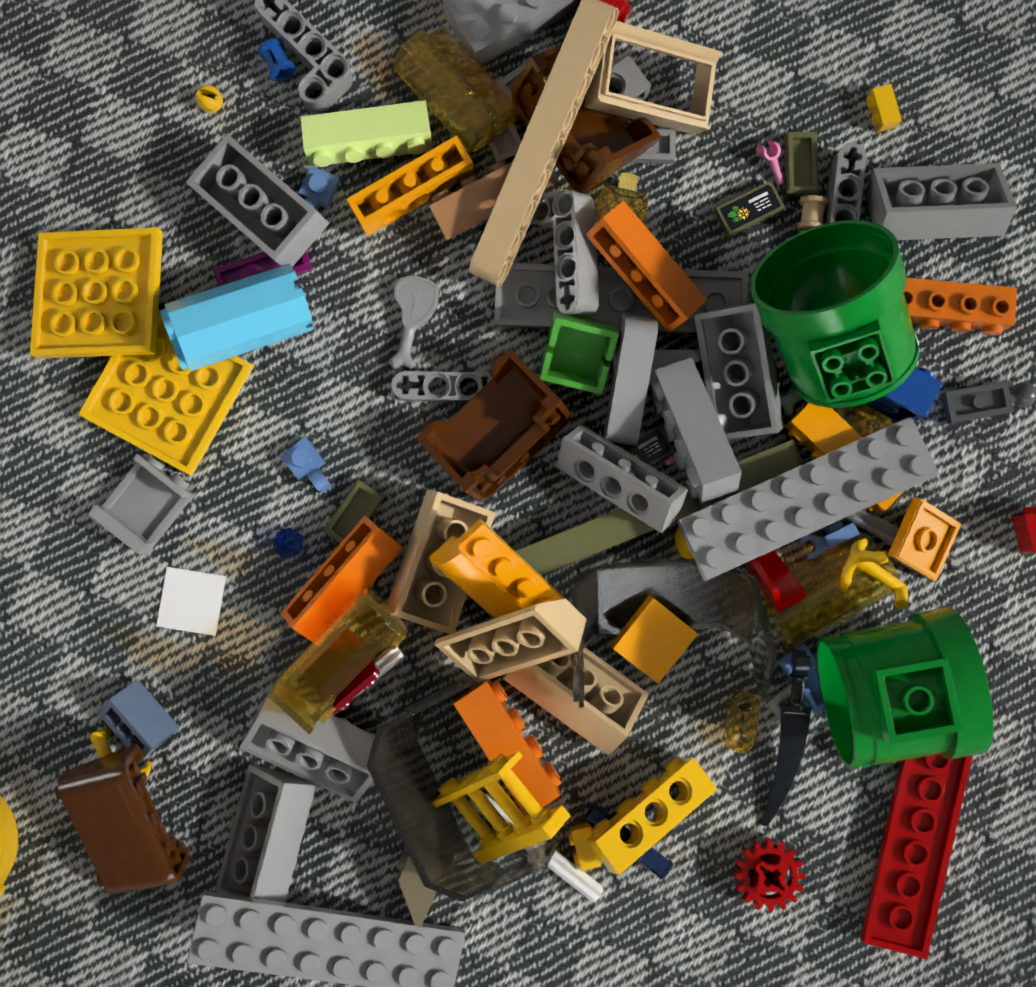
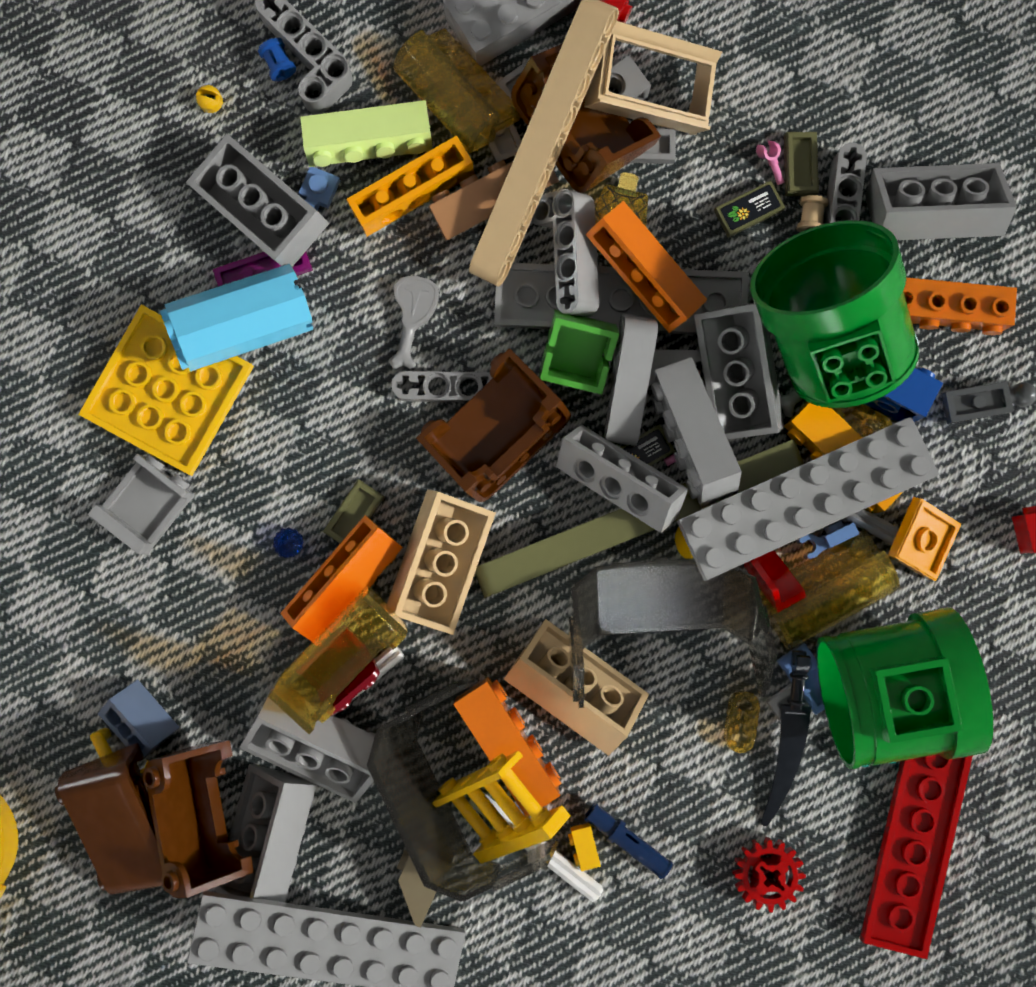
yellow plate [30,227,163,358] -> none
white sticker [156,567,226,636] -> none
medium blue plate [280,437,332,493] -> none
light orange brick [429,519,565,619] -> none
tan slope [434,598,586,683] -> none
yellow brick [586,756,717,875] -> none
light orange tile [609,595,698,684] -> none
yellow piece [840,538,909,609] -> none
yellow piece [866,84,902,133] -> none
none -> reddish brown windscreen [143,740,254,898]

